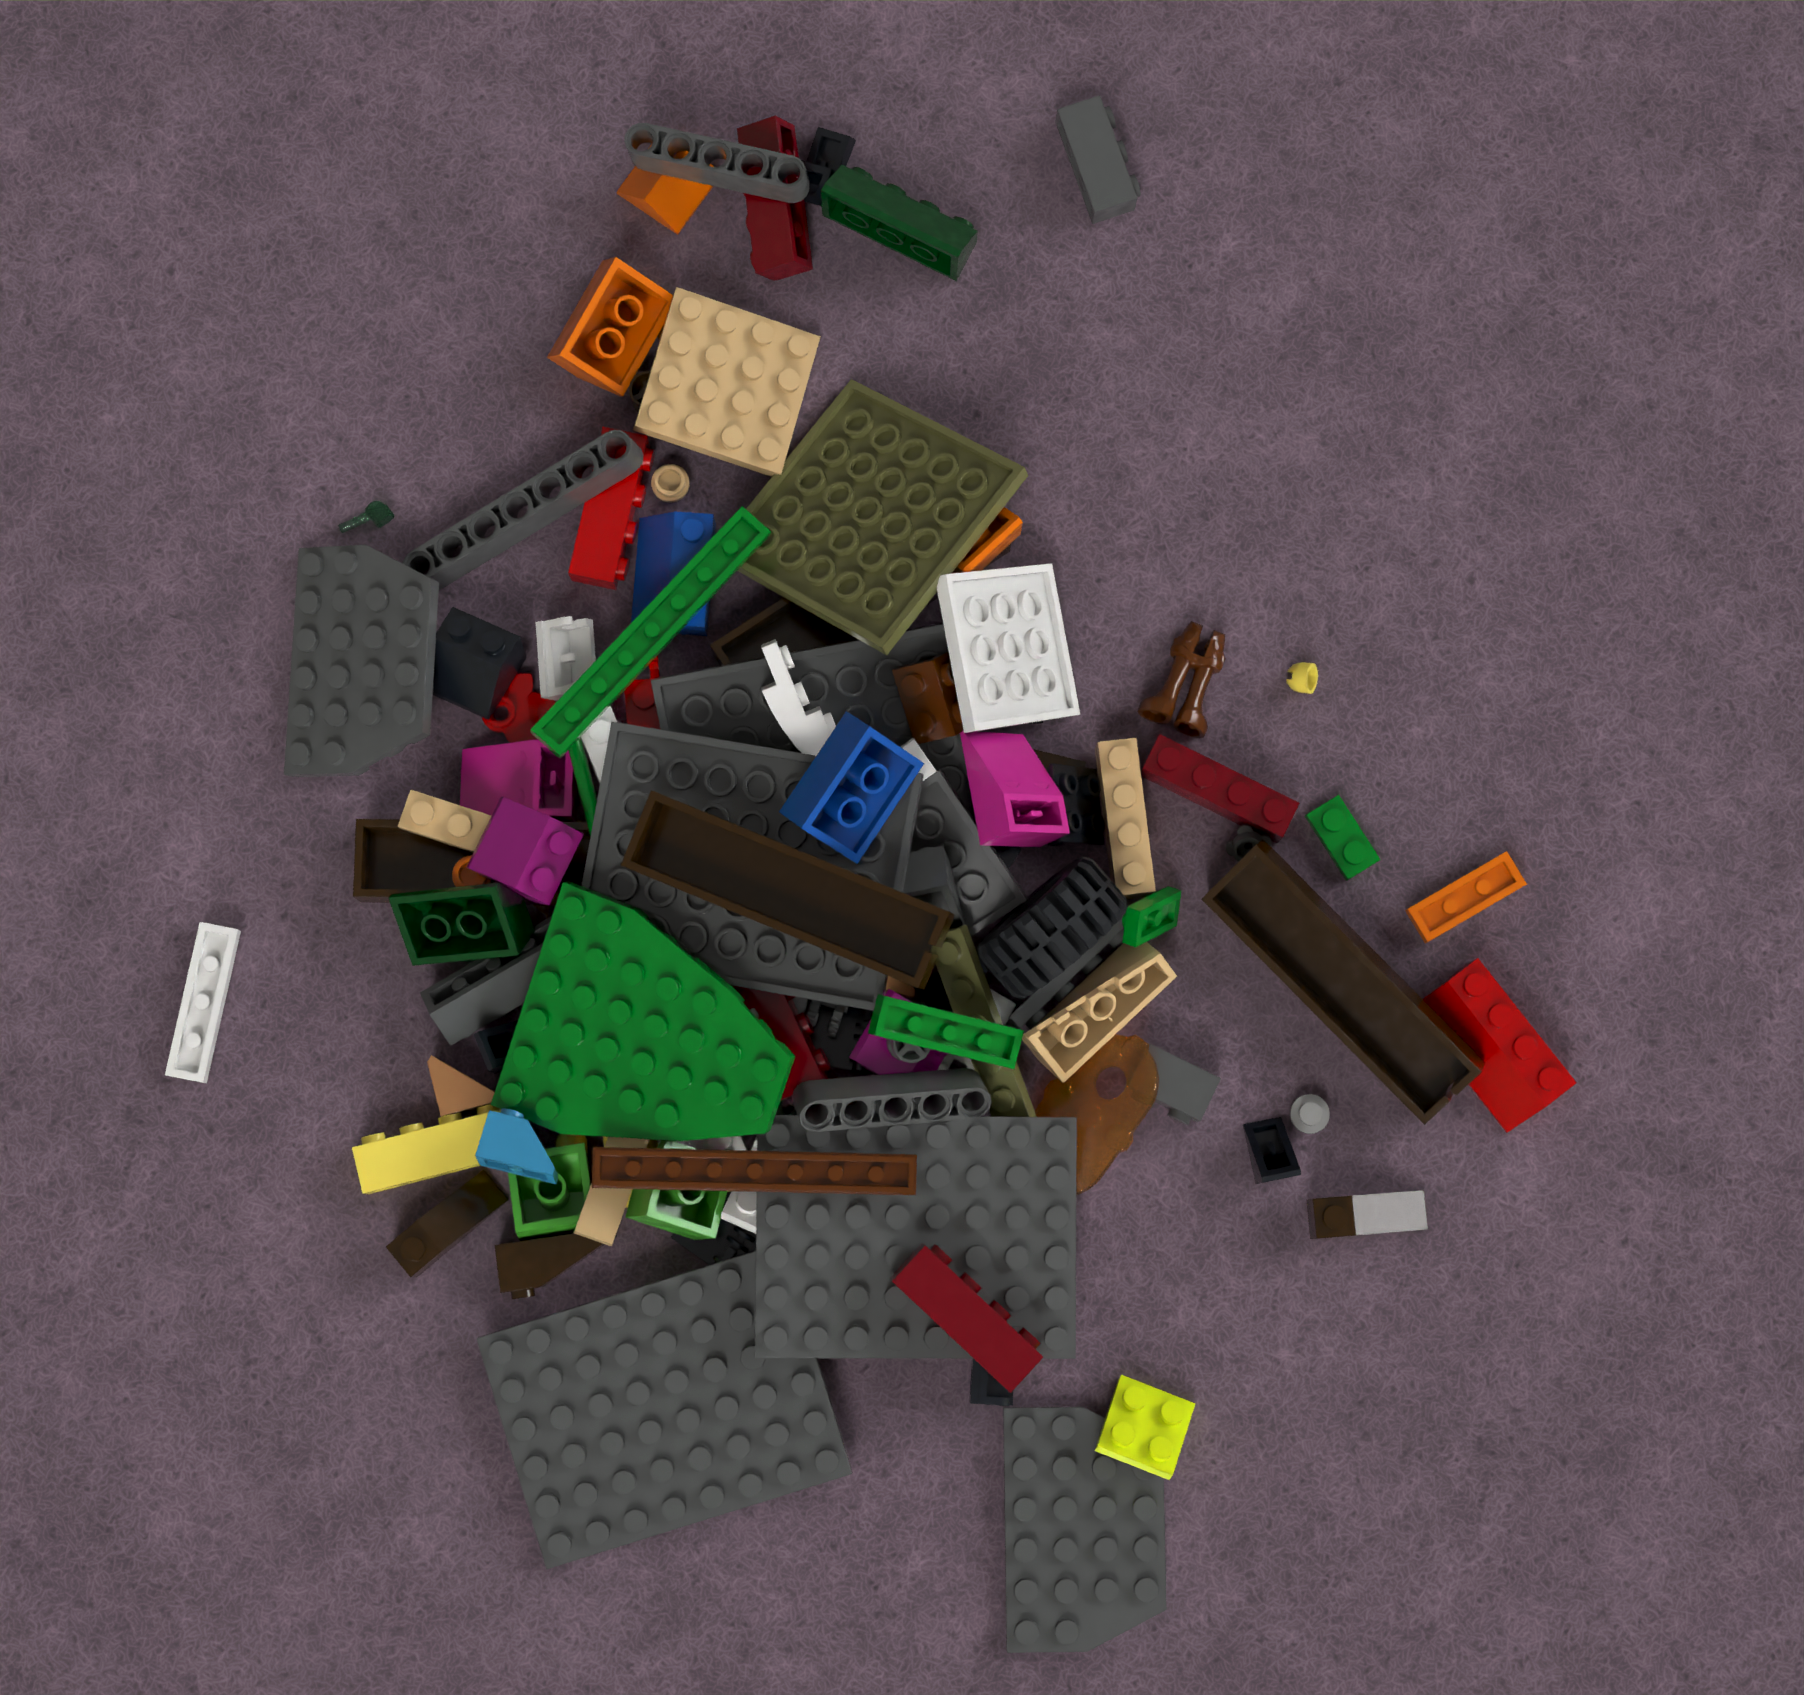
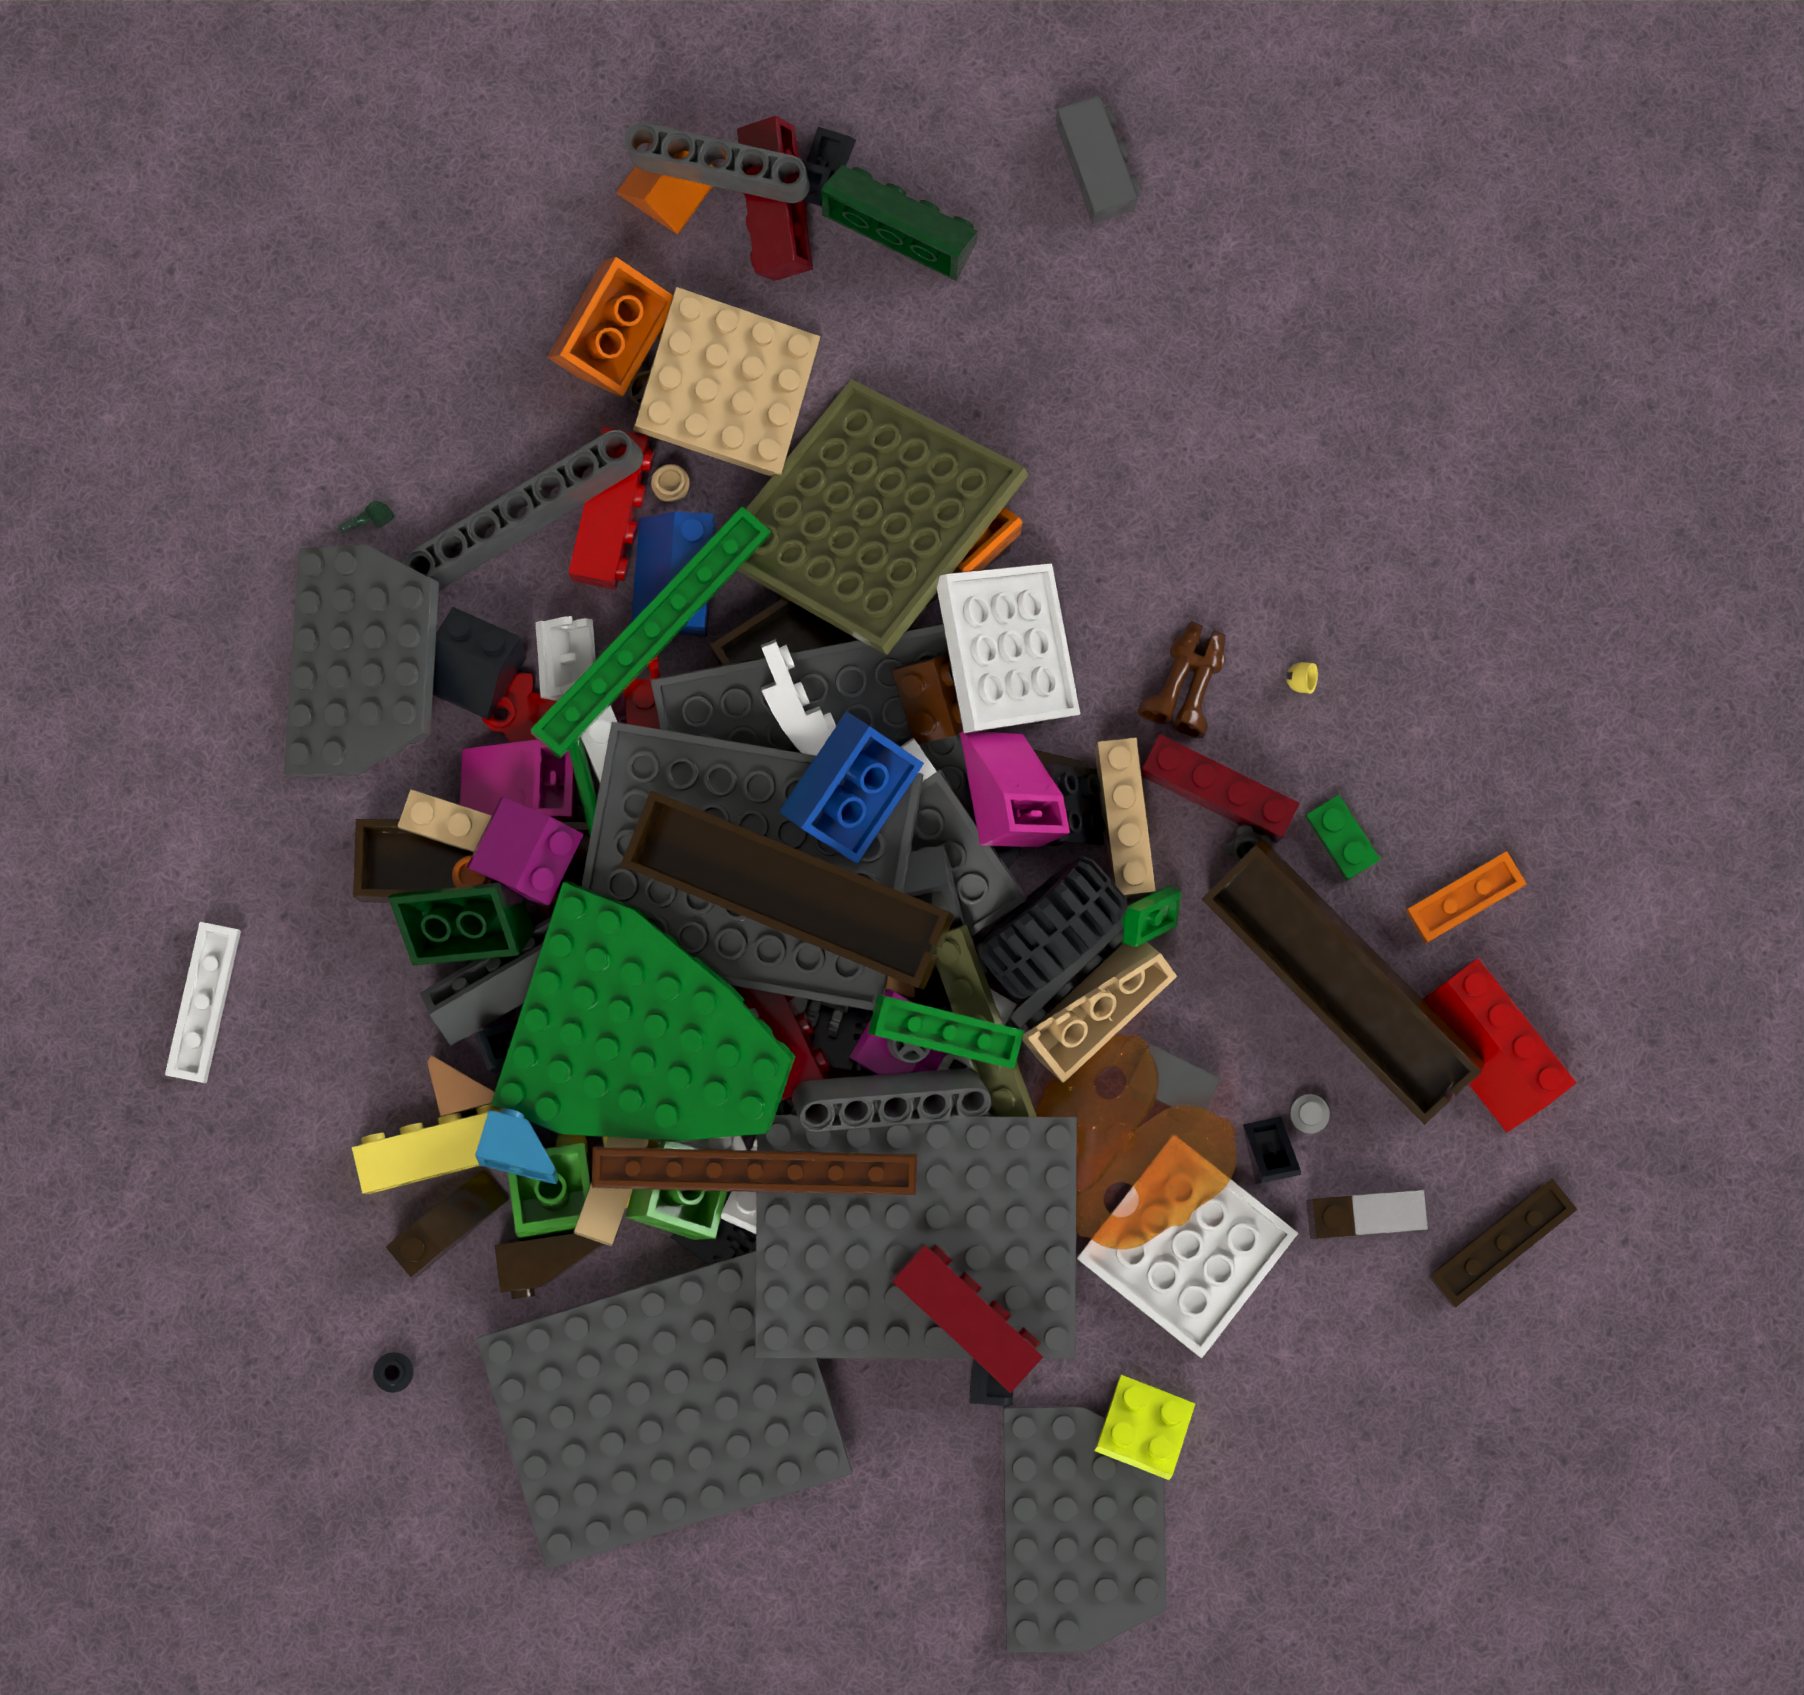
none -> black plate [373,1352,414,1393]
none -> clear orange piece [1076,1106,1237,1249]
none -> white plate [1076,1134,1298,1358]
none -> dark brown plate [1428,1178,1578,1308]

